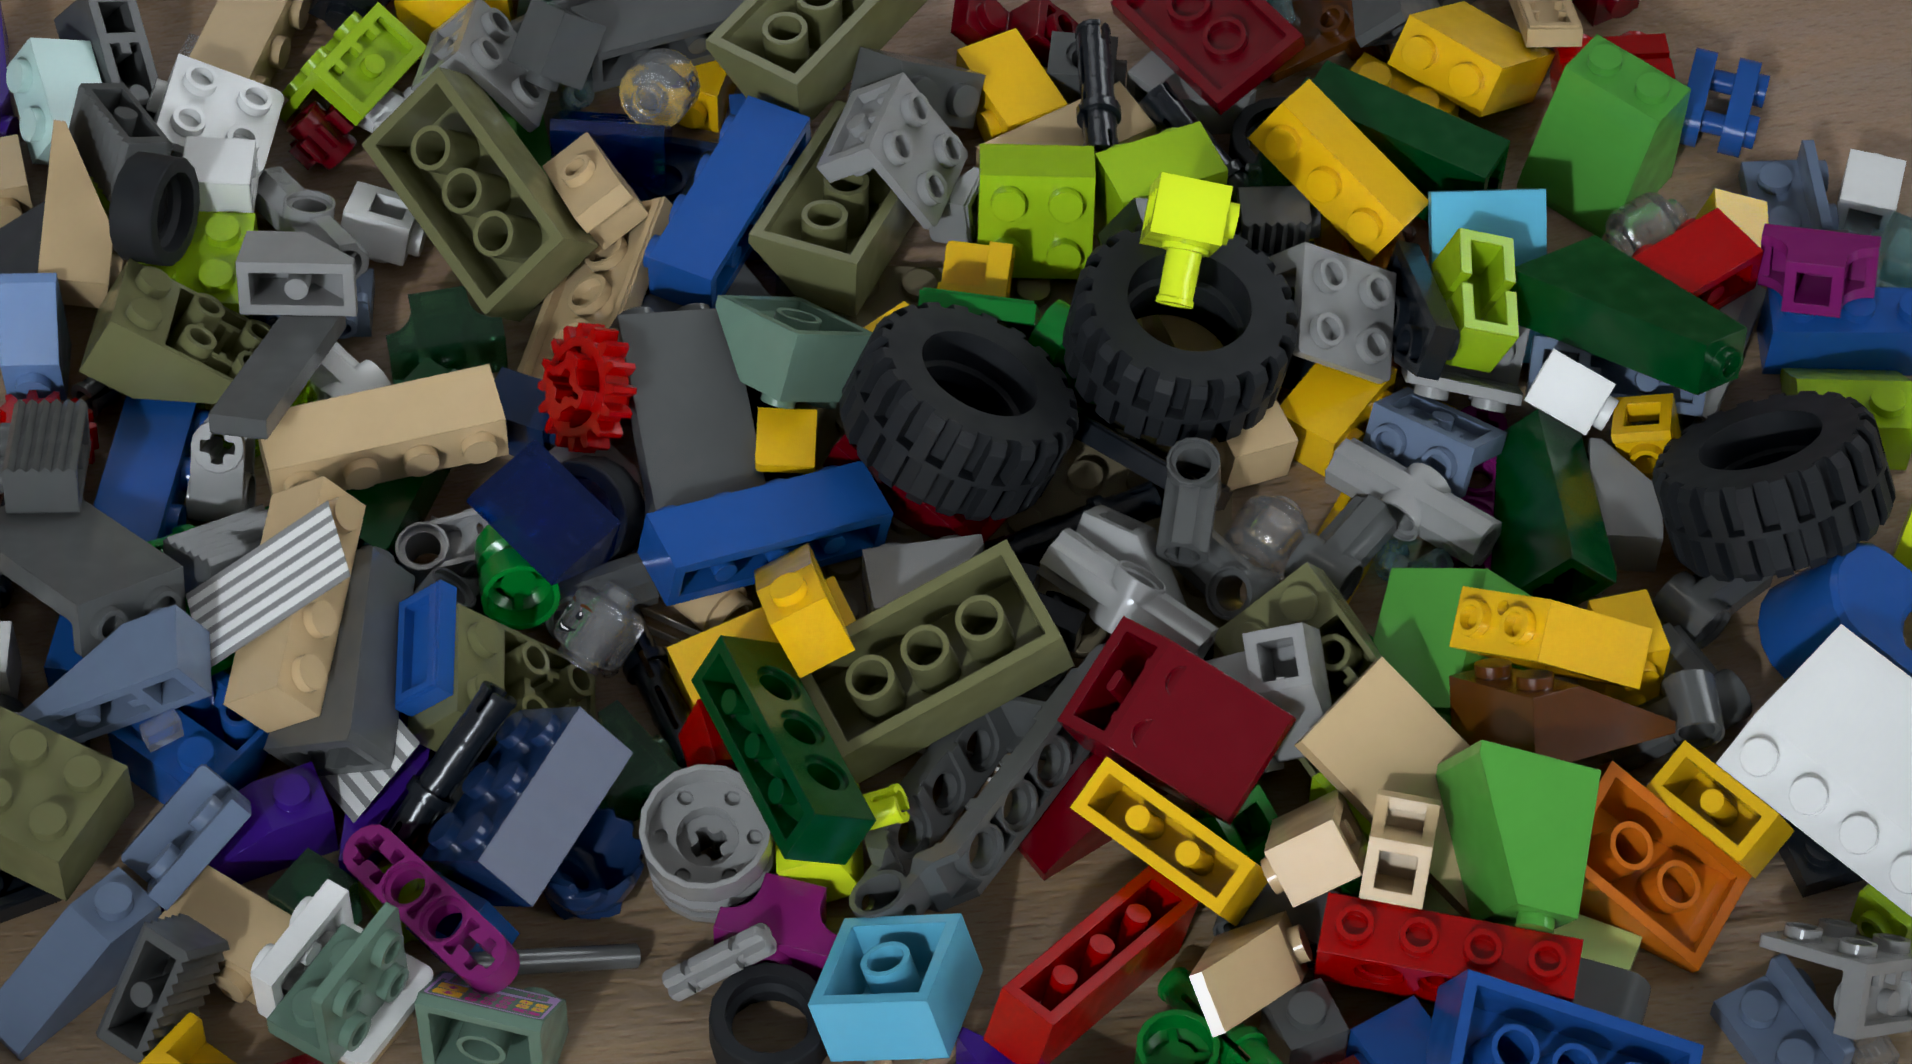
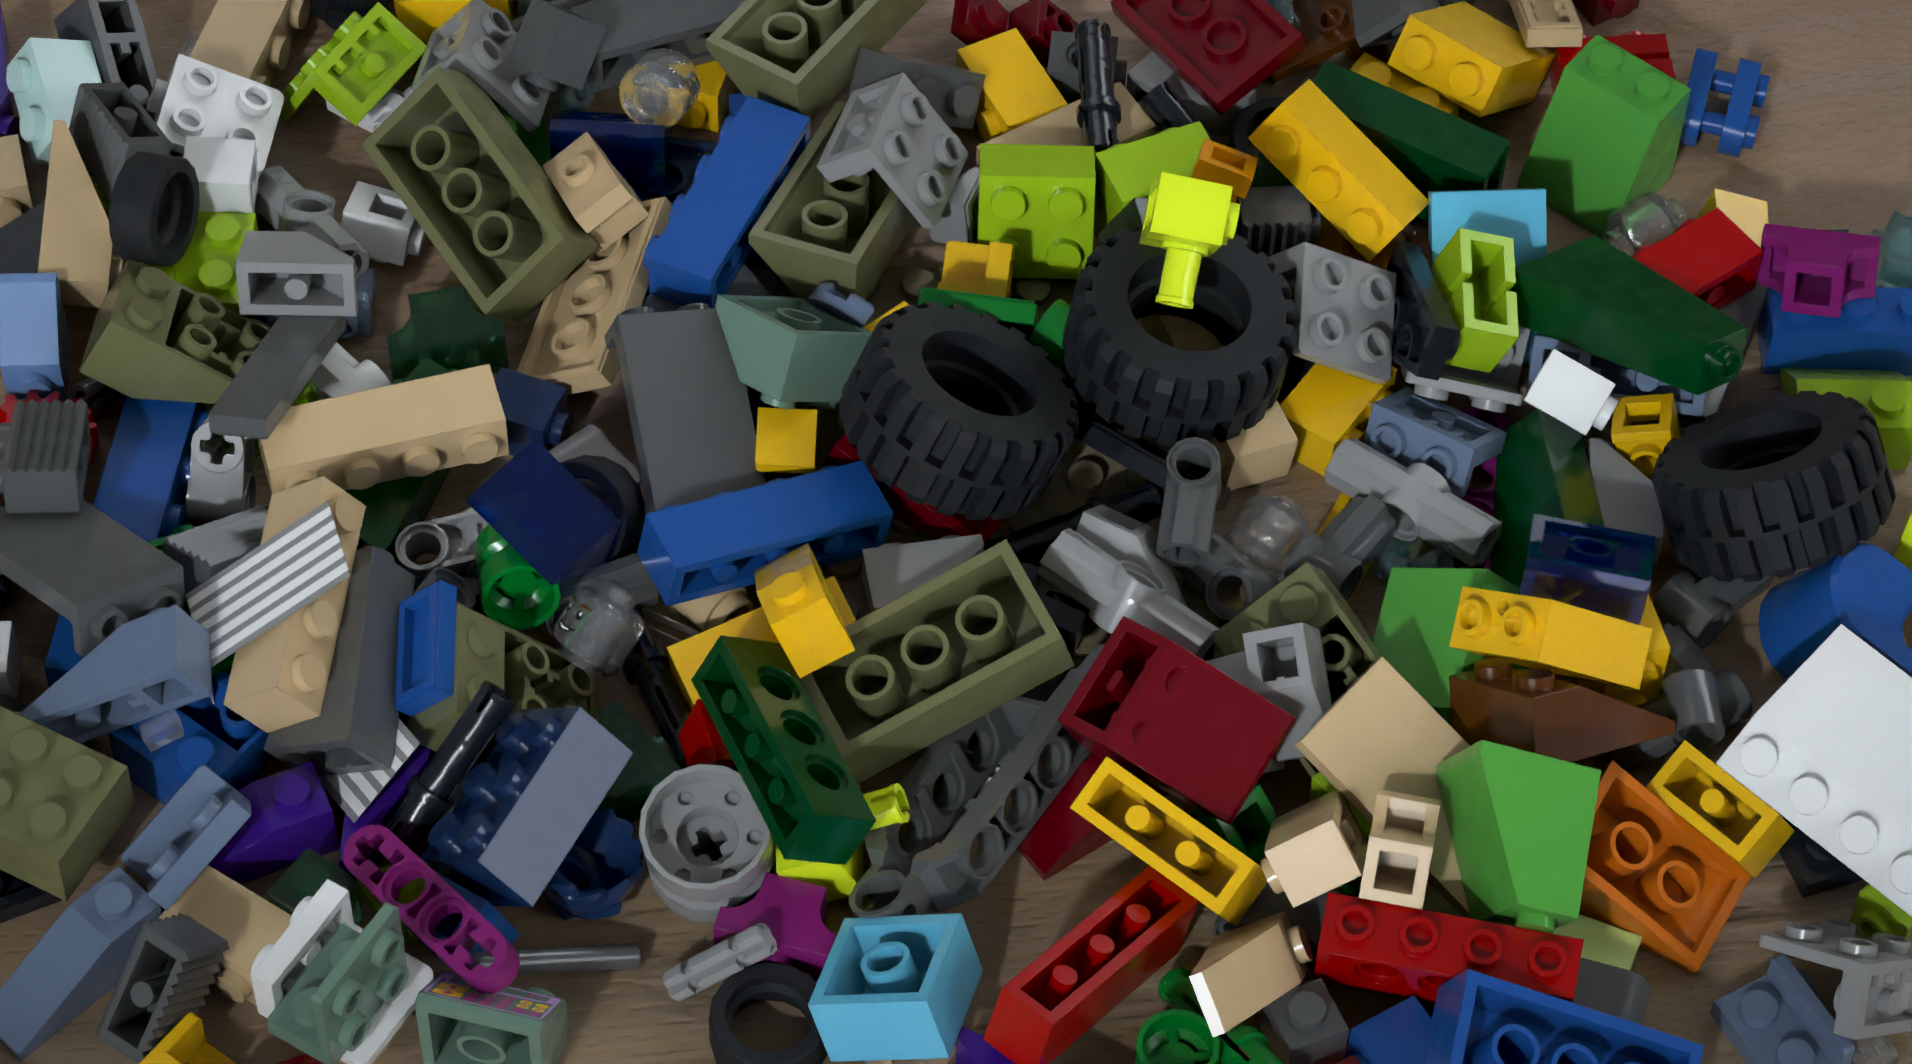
dark red gear [287,101,357,170] -> none
red gear [537,322,637,454] -> none
sand blue bracket [1738,140,1839,230] -> none
white brick [1836,149,1906,247] -> none
none -> sand blue tile [807,282,875,327]
none -> light orange tile [1191,138,1259,203]
none -> clear blue slope [1519,514,1655,625]

